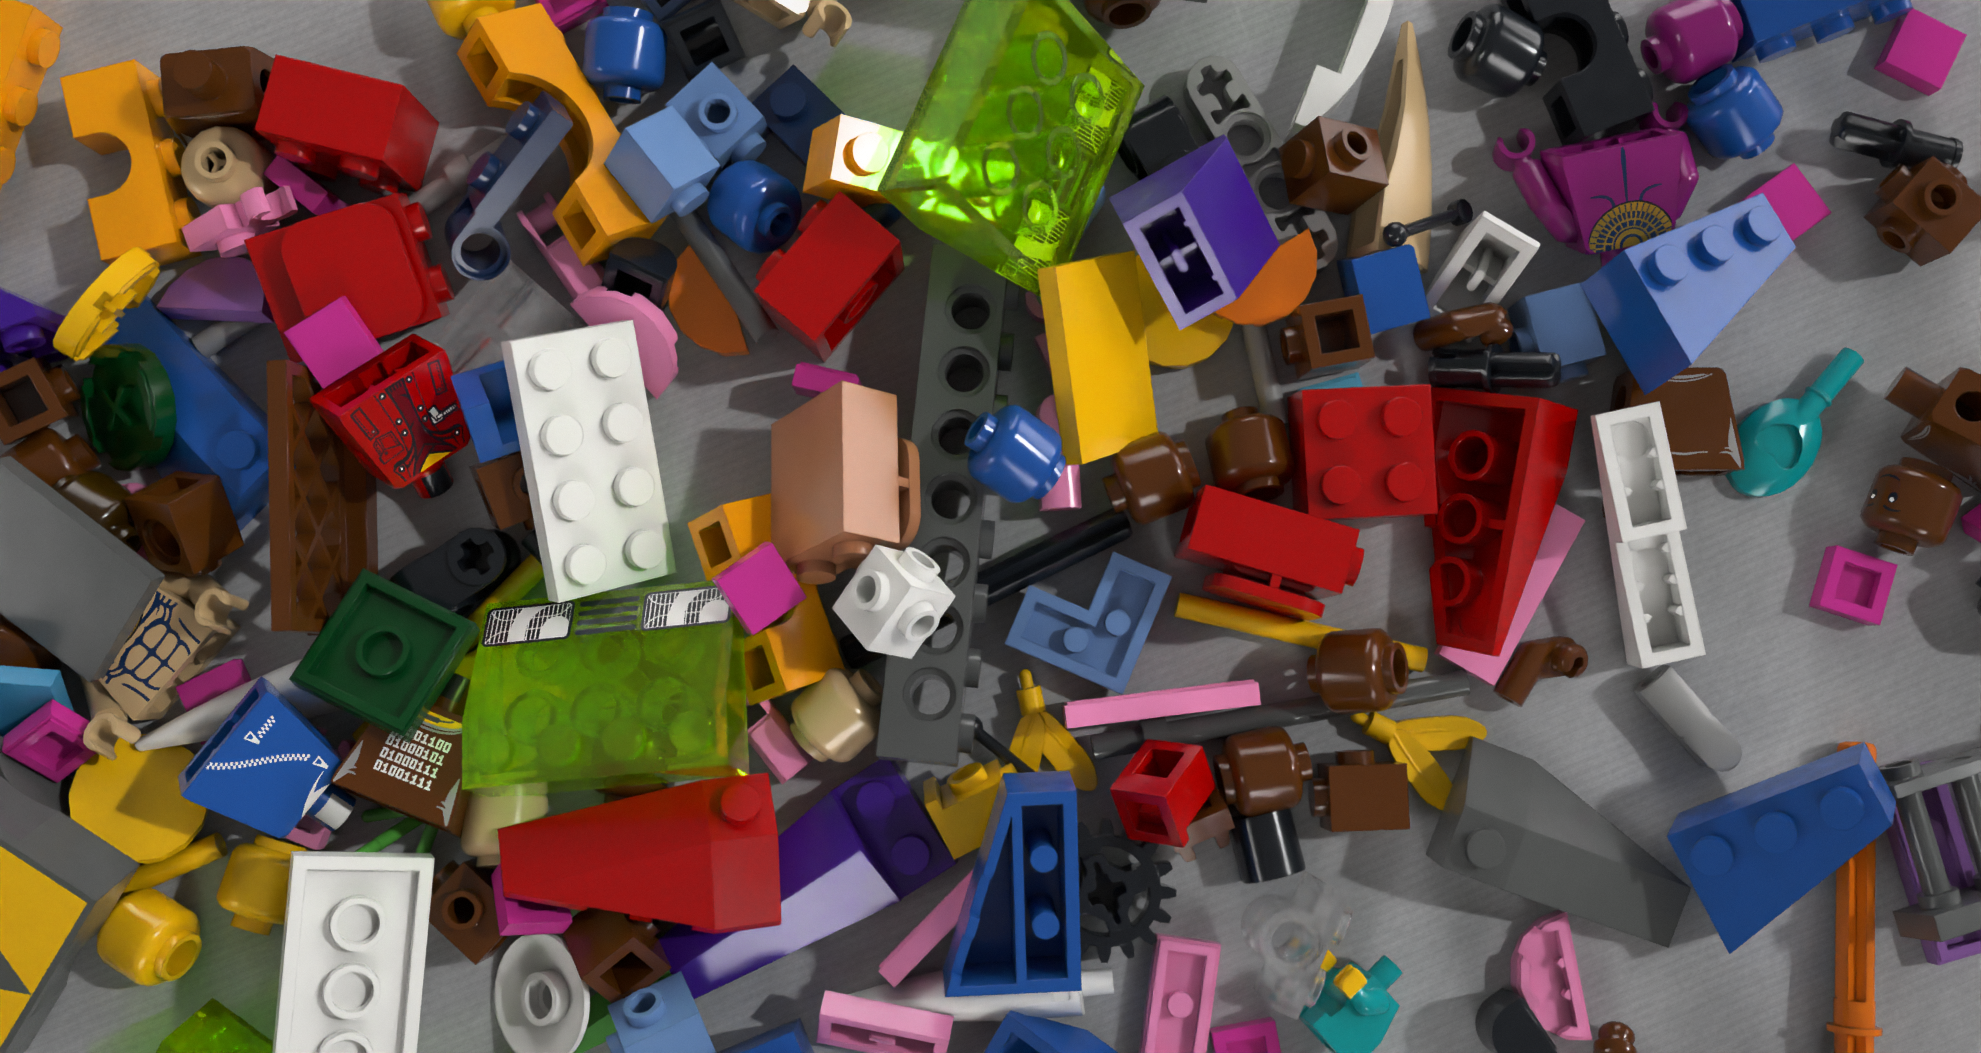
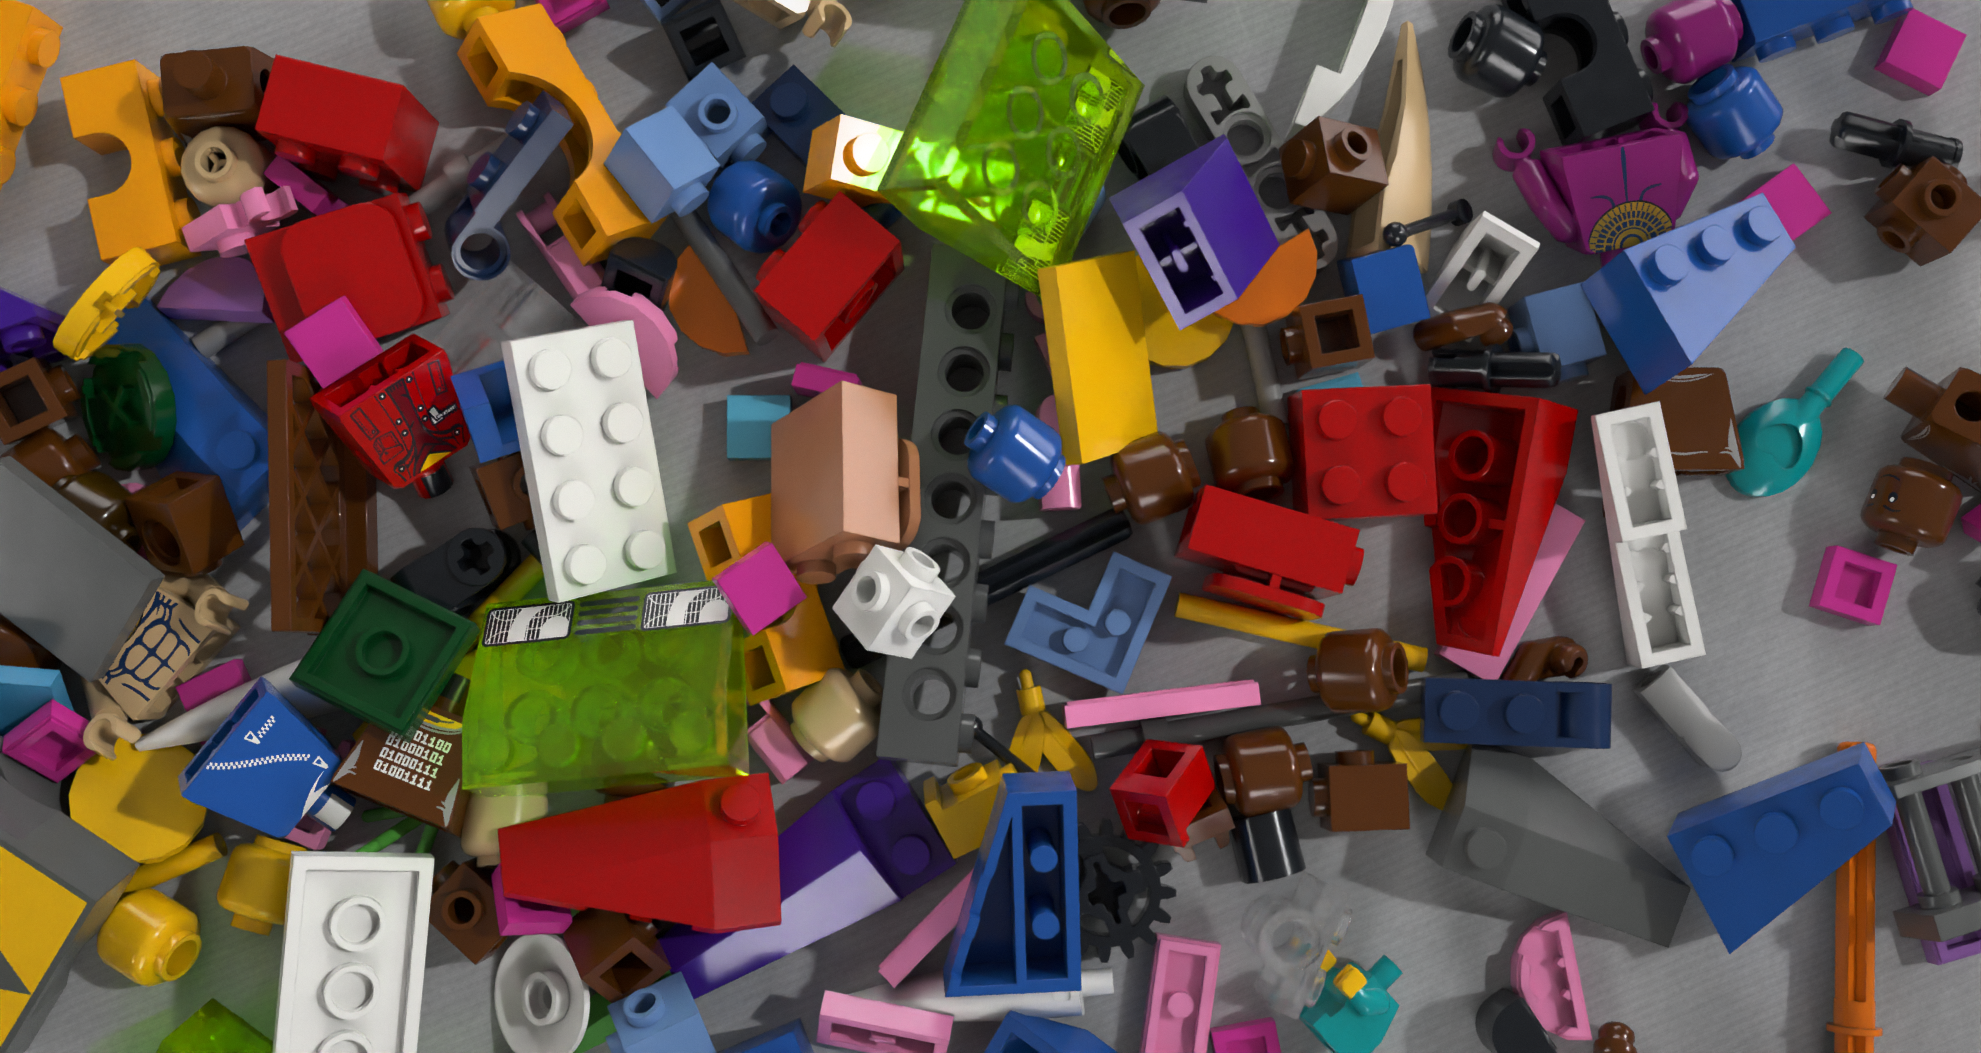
blue head [582,6,668,104] -> none
none -> medium azure tile [727,395,792,461]
none -> dark blue plate [1420,677,1612,749]

